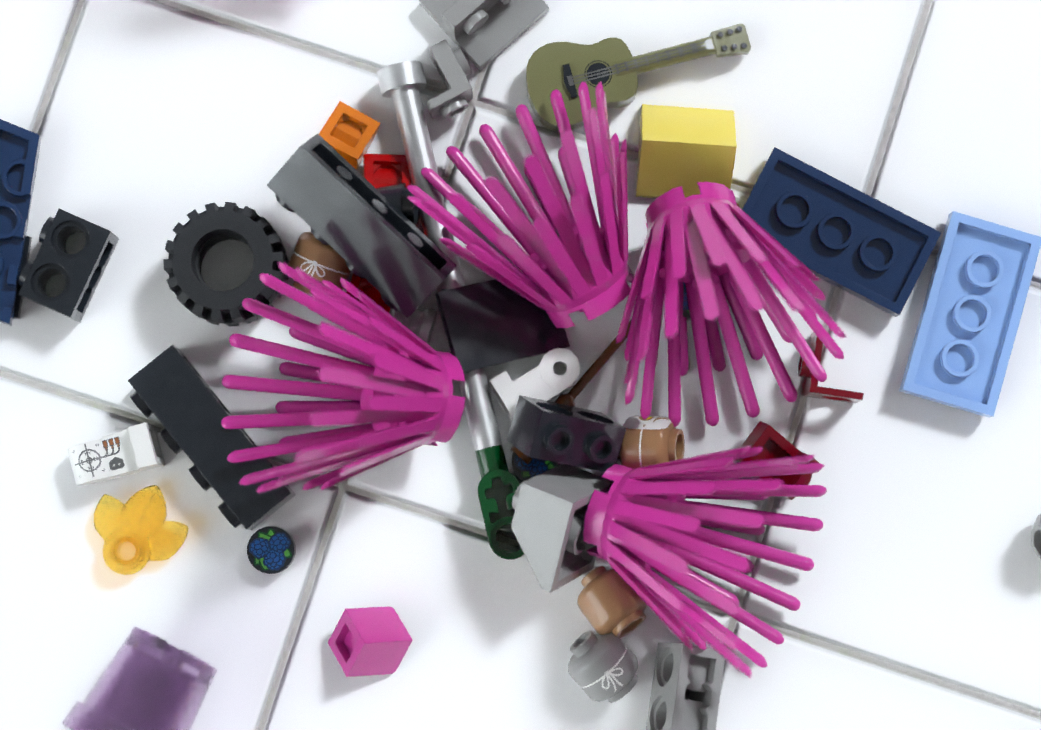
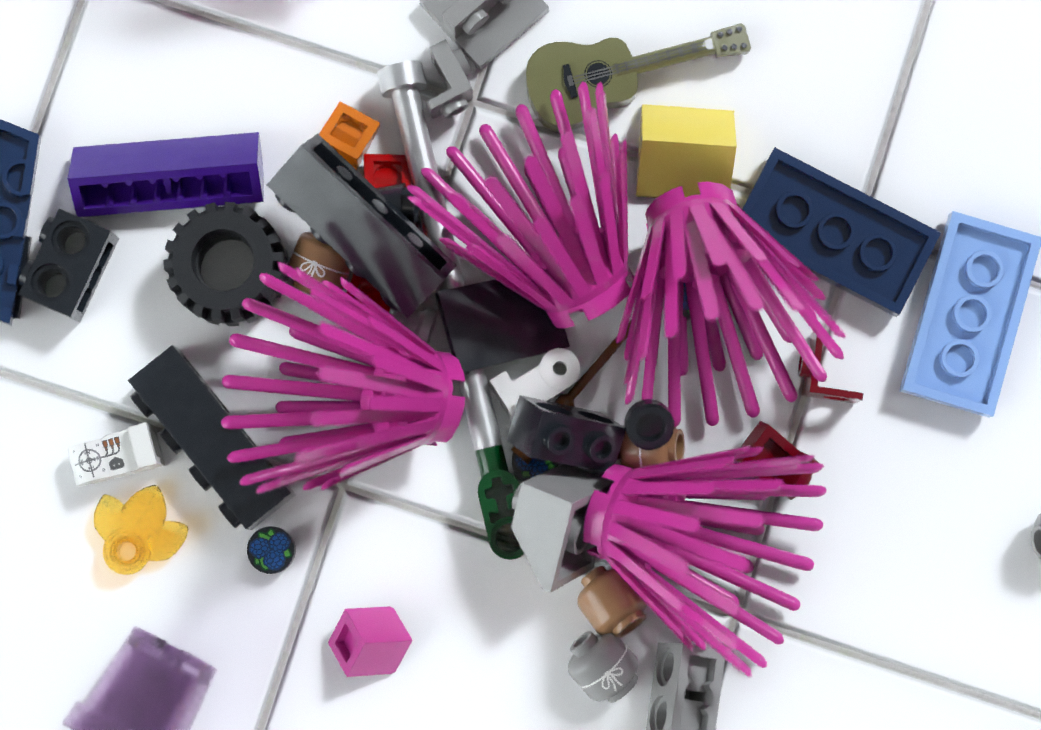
none -> dark purple brick [67,132,264,217]
none -> black tile [624,399,674,450]

